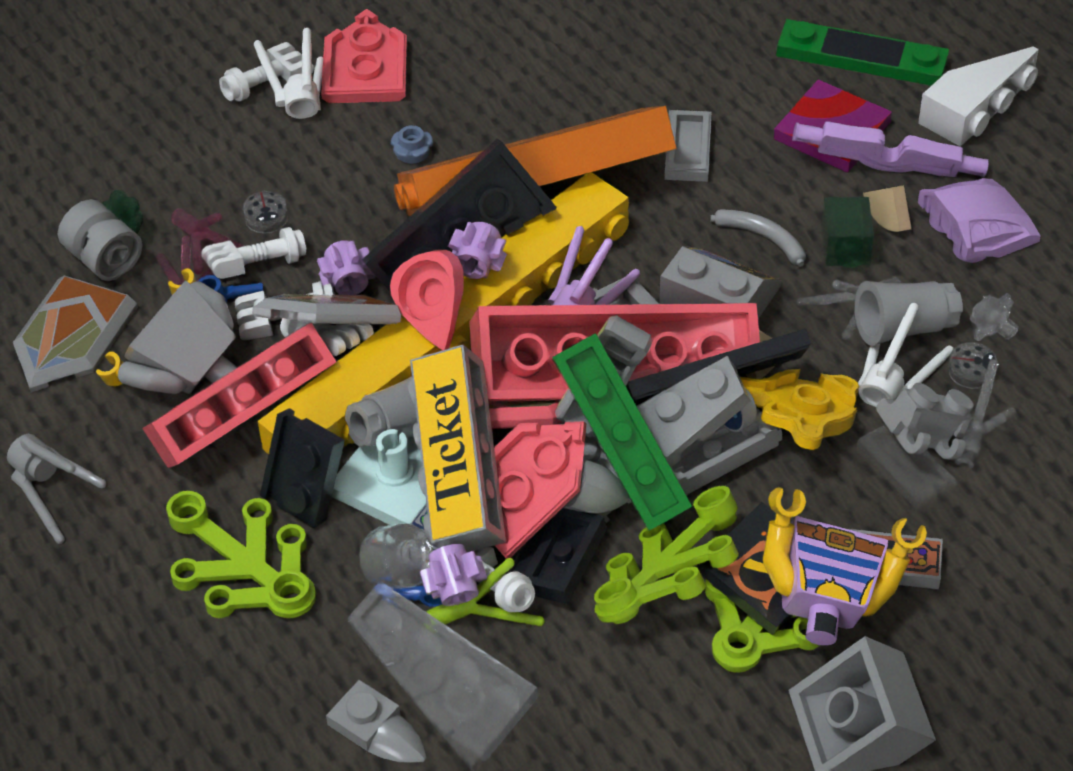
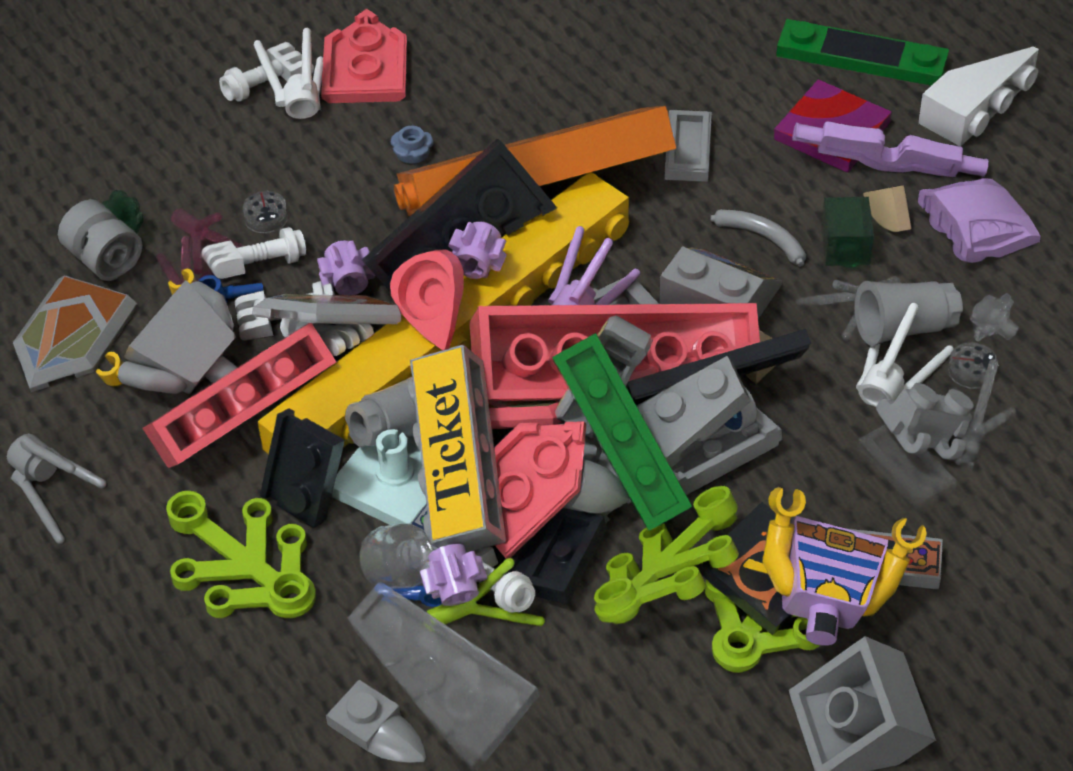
yellow tile [740,369,859,450] -> none

